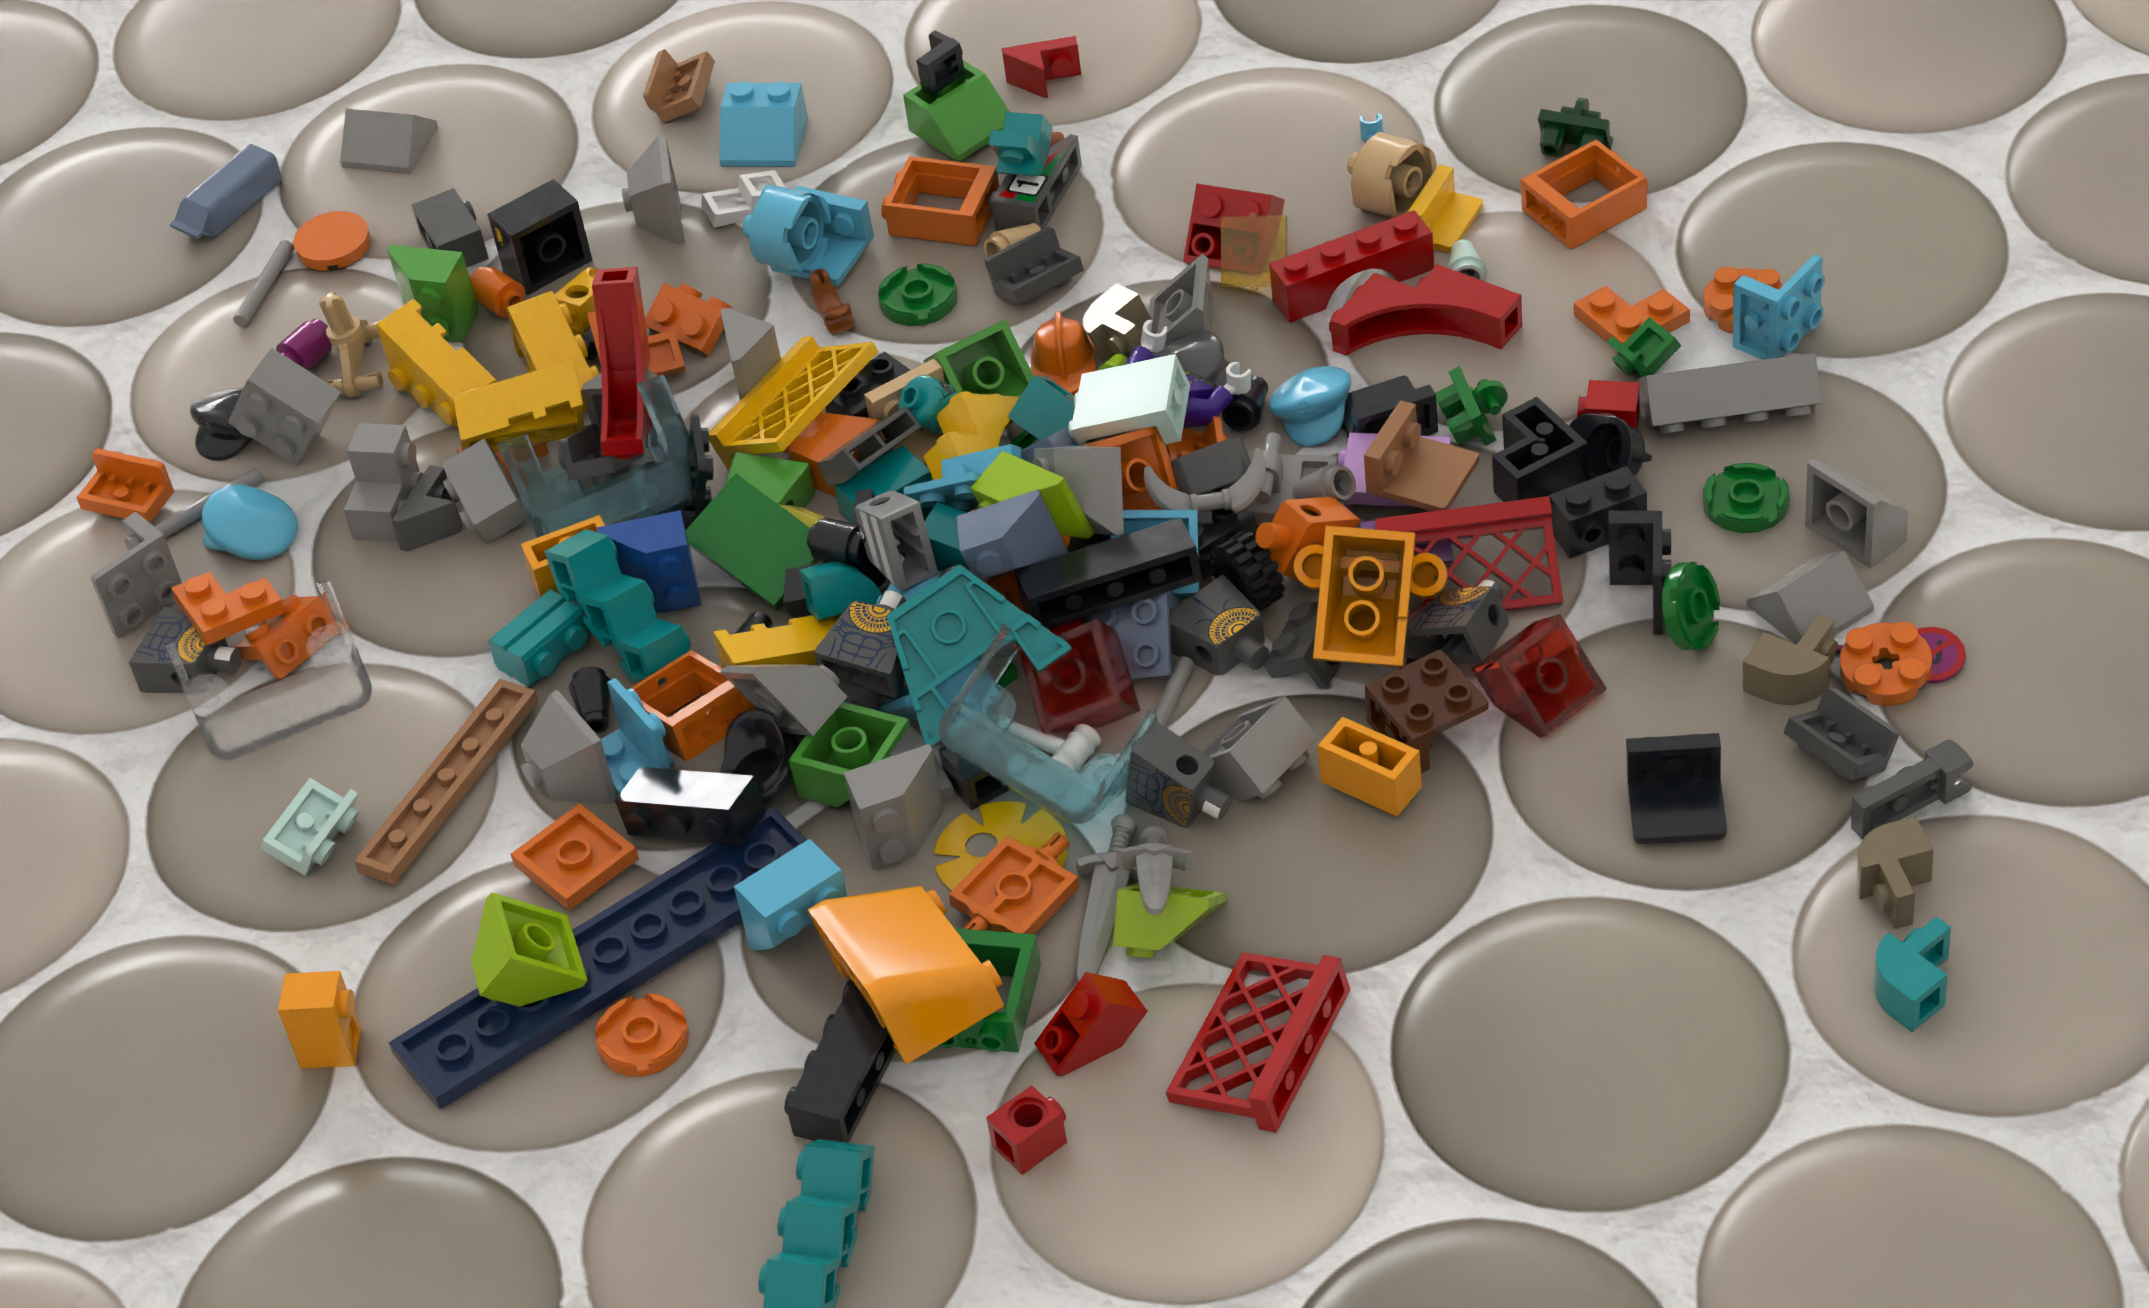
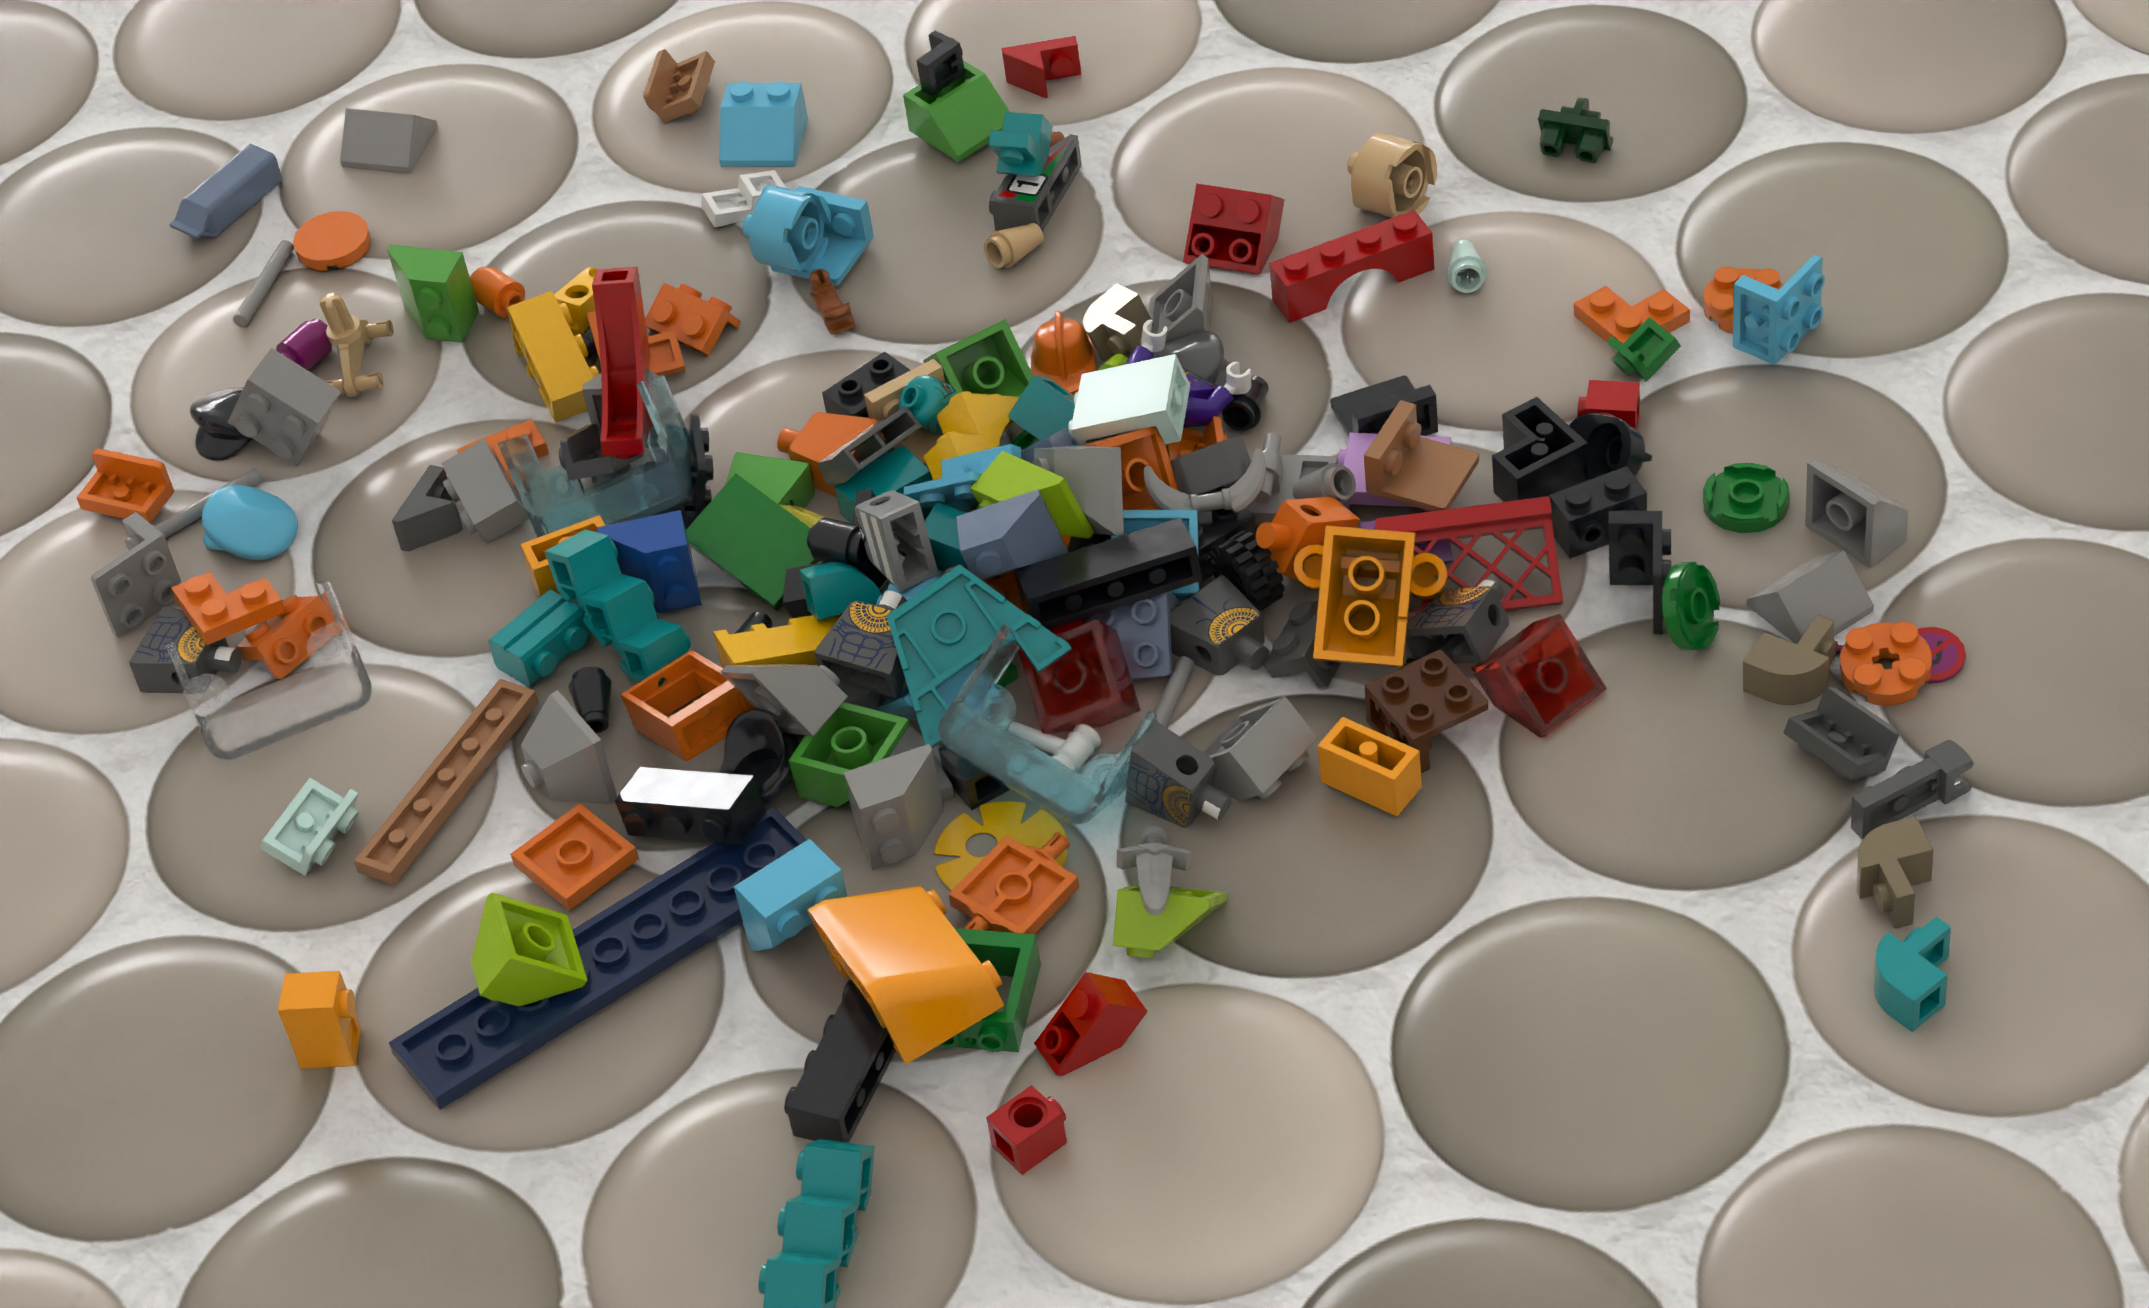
light grey brick [343,423,423,542] -> none
yellow wedge [376,299,497,428] -> none
dark grey brick [411,188,489,267] -> none
yellow wedge [453,359,584,451] -> none
black brick [487,179,593,295] -> none
orange tile [595,994,690,1076] -> none
medium azure bracket [601,678,674,796] -> none
light grey slope [622,134,685,244] -> none
yellow fence [709,336,879,468] -> none
light grey slope [720,308,781,400] -> none
green tile [878,263,958,326] -> none
orange window [881,156,1000,246] -> none
dark grey bracket [985,227,1084,305] -> none
light grey sword [1076,814,1138,982] -> none
red fence [1166,952,1351,1133] -> none
clear yellow piece [1221,212,1287,291] -> none
medium azure piece [1269,366,1351,446] -> none
red arch [1329,264,1523,356] -> none
medium azure hand [1359,113,1384,142] -> none
yellow panel [1408,164,1483,253] -> none
green hips [1435,366,1508,446] -> none
orange window [1521,139,1648,249] -> none
black bracket [1626,733,1727,844] -> none
light grey slope [1636,353,1822,434] -> none

